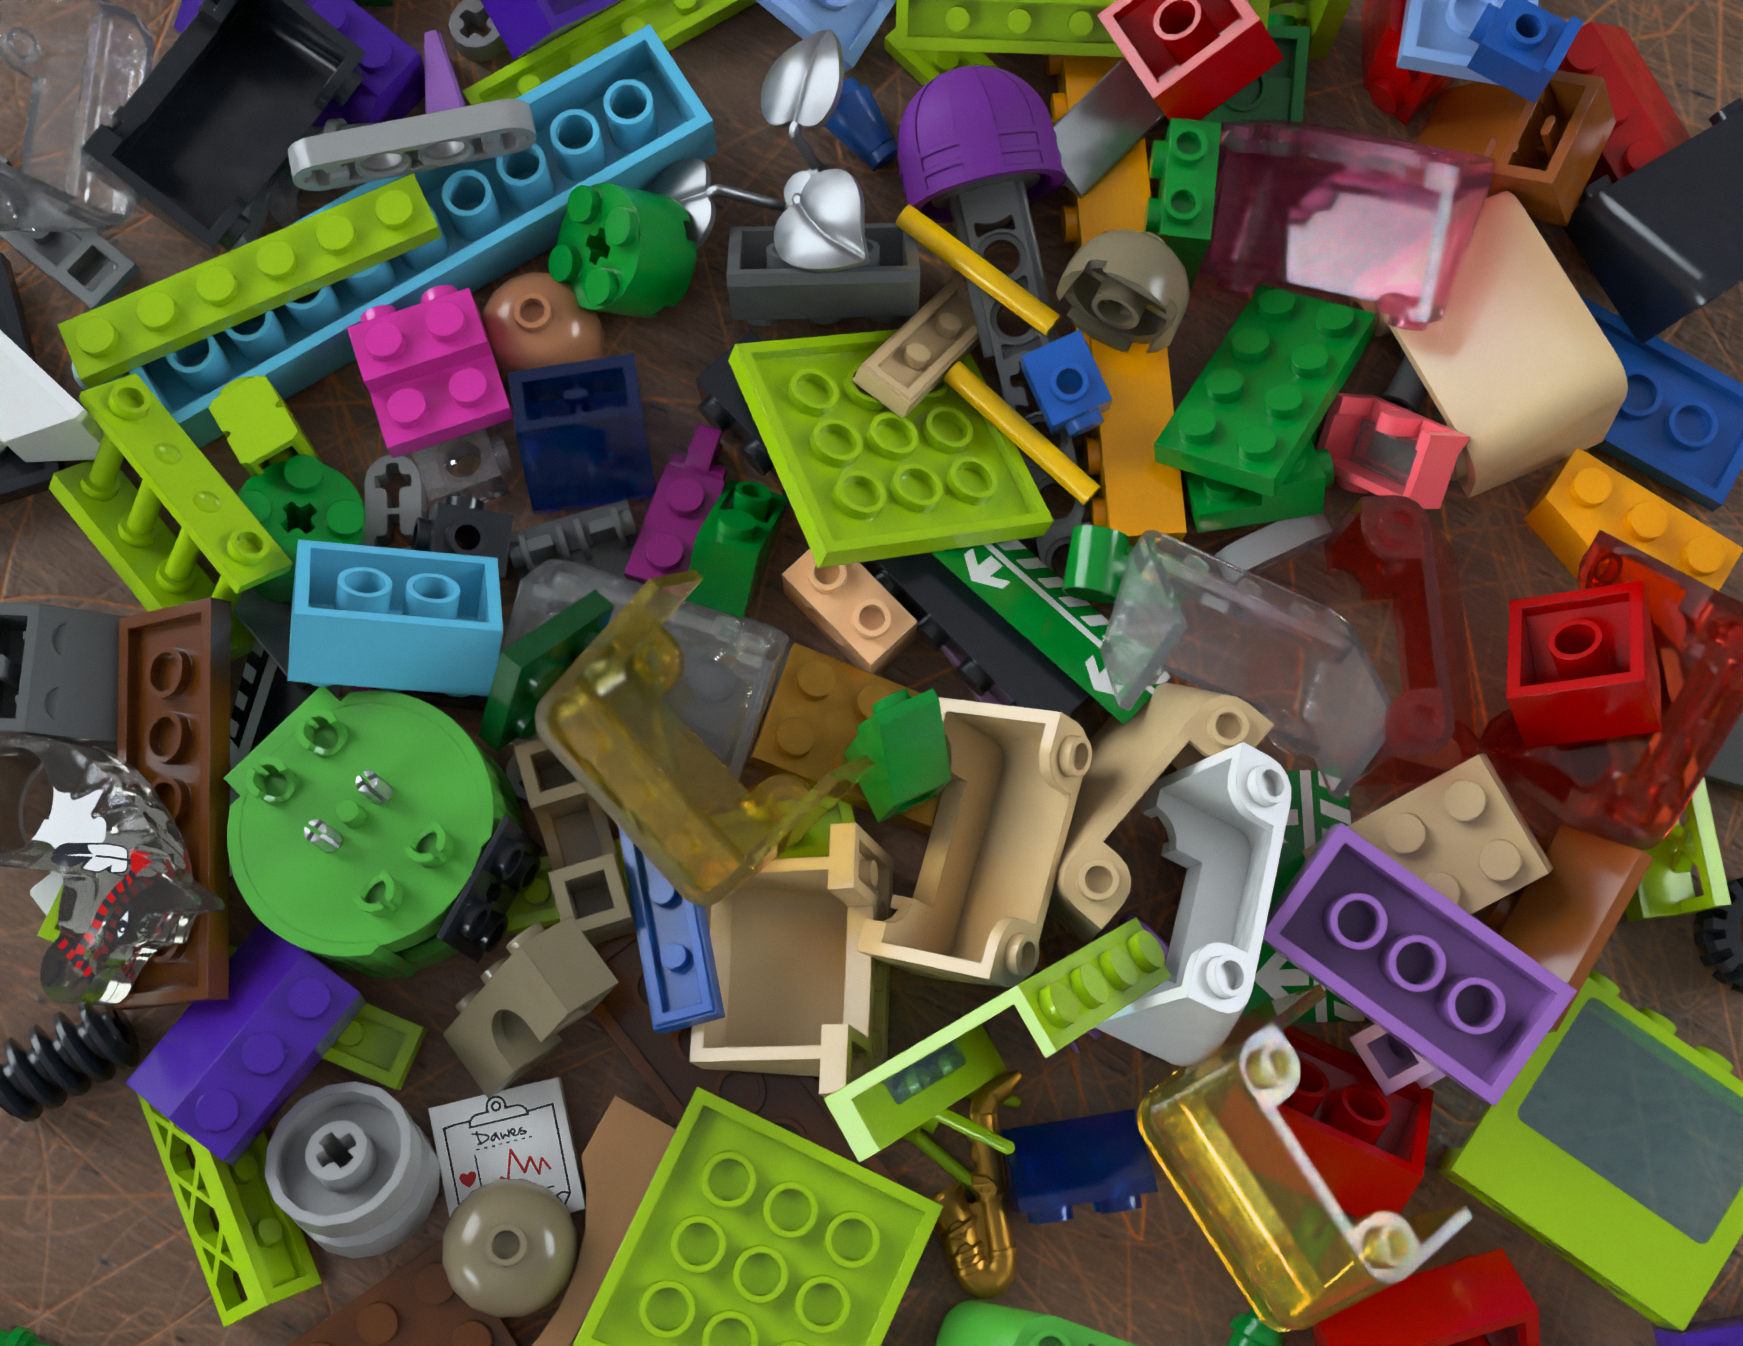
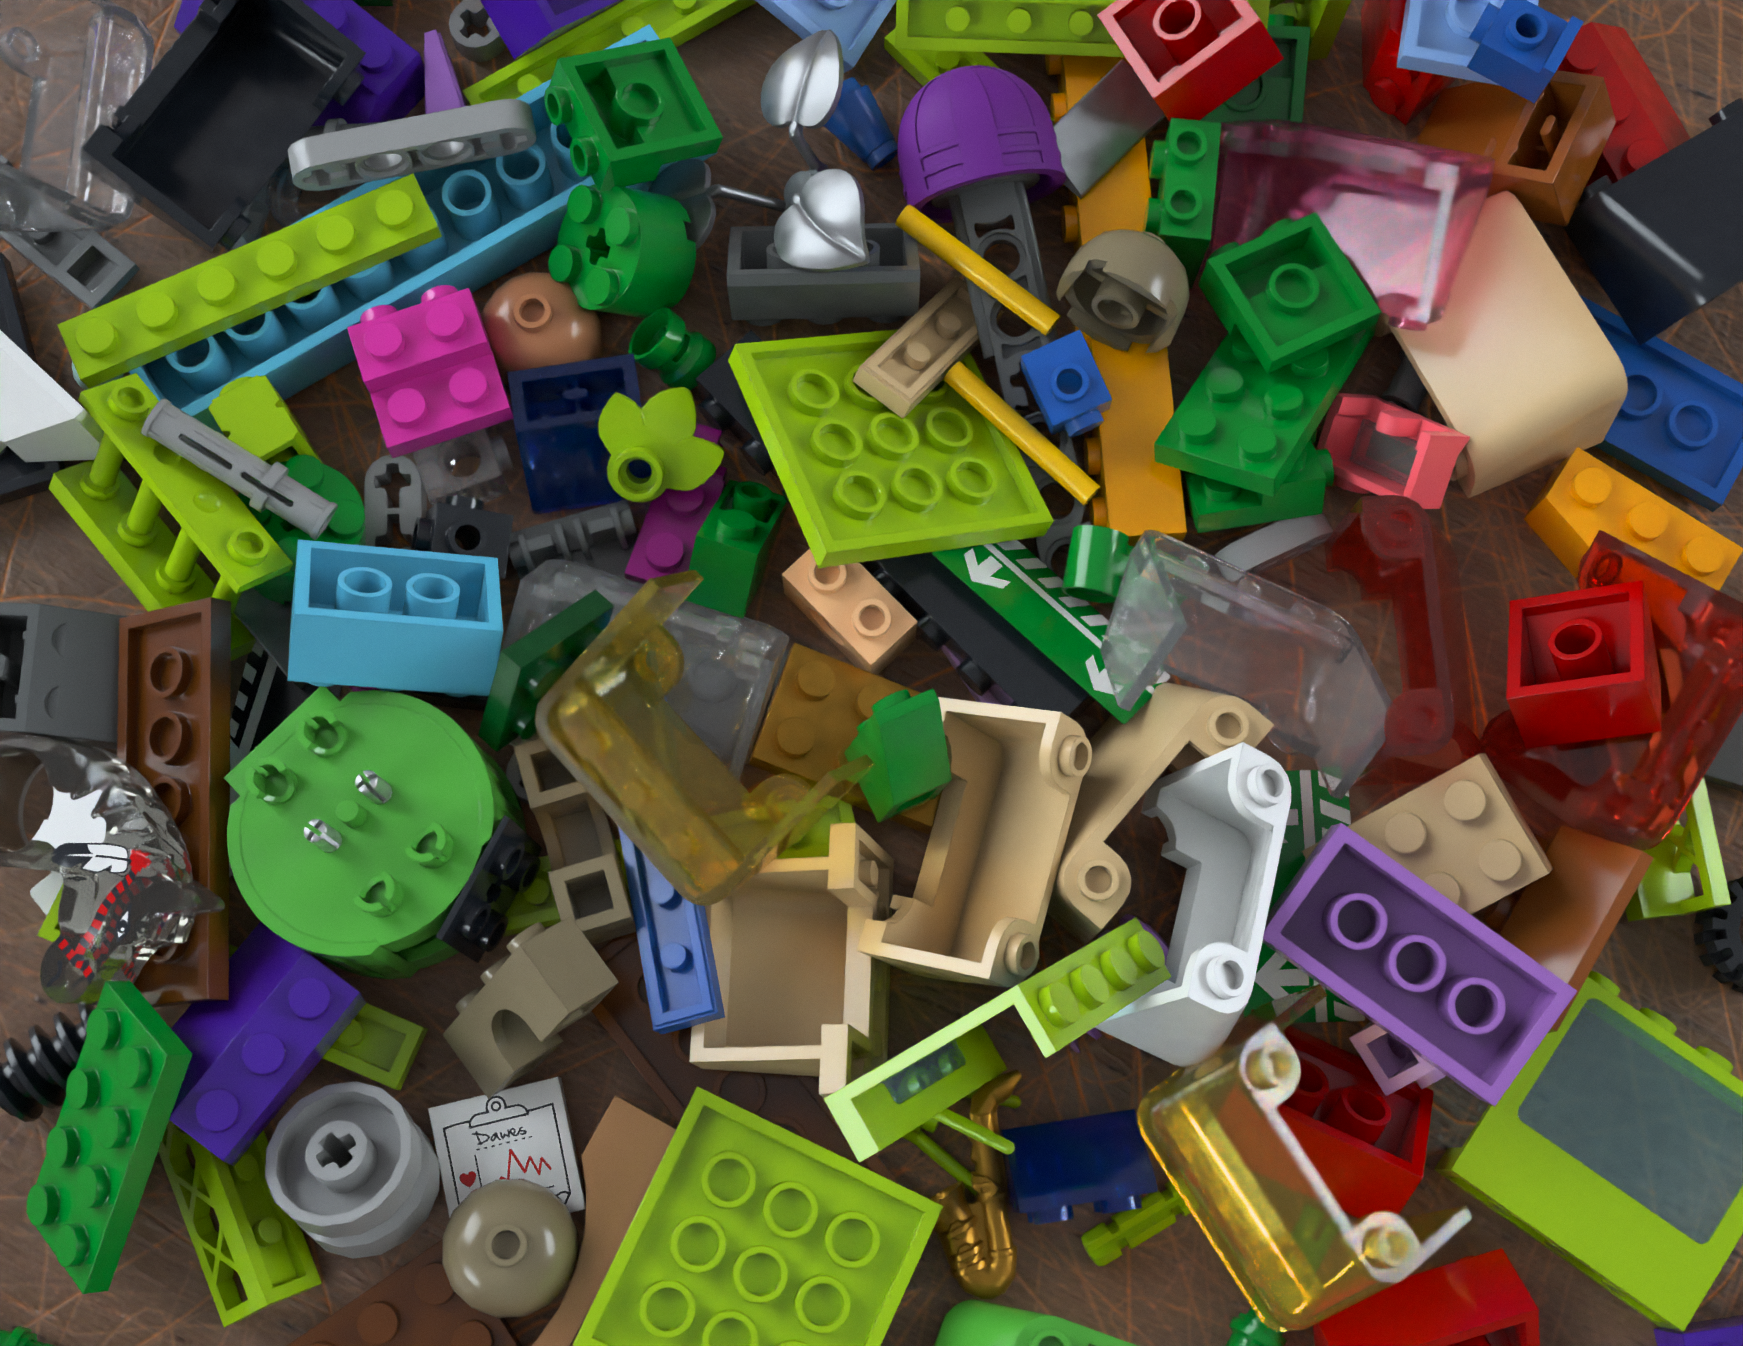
none -> green plate [26,981,192,1294]
none -> light grey pin [141,398,338,540]
none -> green plate [544,37,723,192]
none -> lime plate [598,387,725,502]
none -> green wheel [628,307,716,391]
none -> lime axle [1081,1173,1206,1266]
none -> green plate [1198,212,1382,374]

